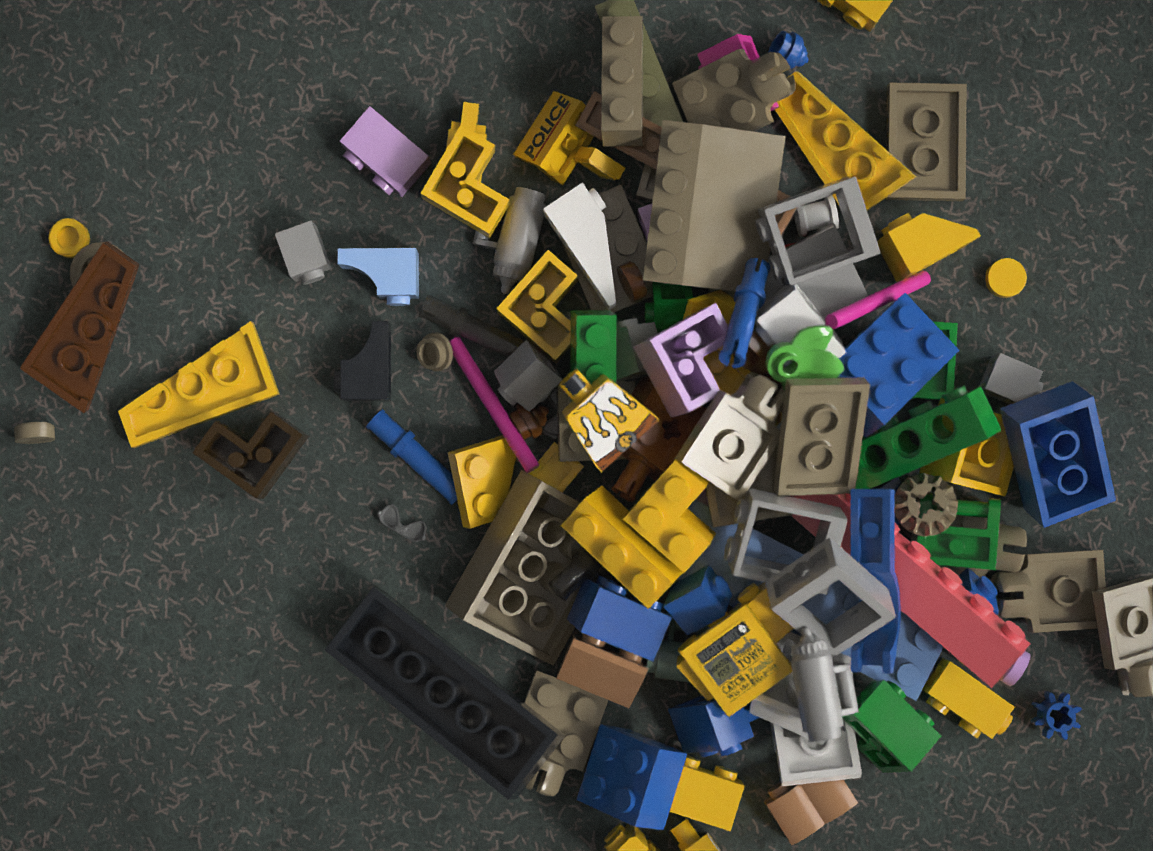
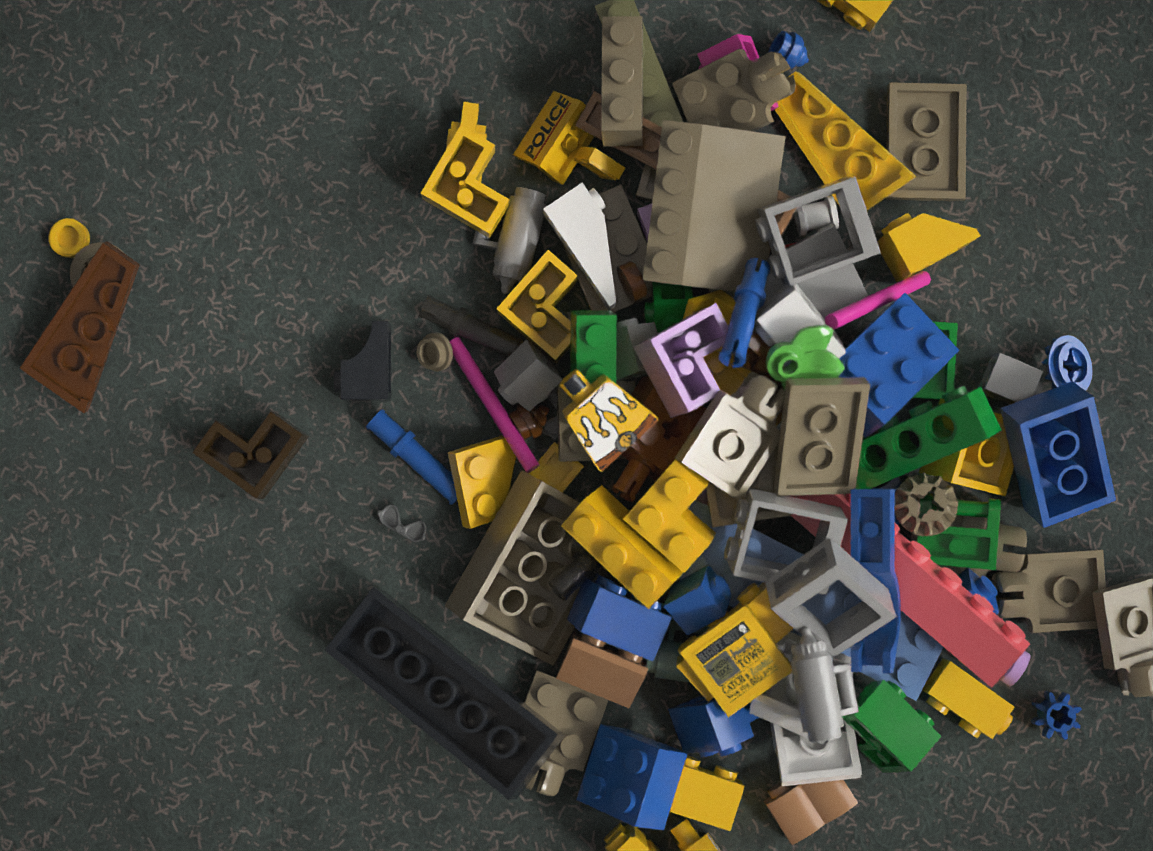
dark tan tile [14,422,55,444] -> none
yellow wing [118,321,280,448] -> none
light grey brick [275,220,332,285] -> none
light blue arch [338,248,419,306] -> none
lavender brick [340,106,431,197] -> none
yellow tile [985,258,1027,298] -> none
none -> blue gear [1041,335,1092,390]

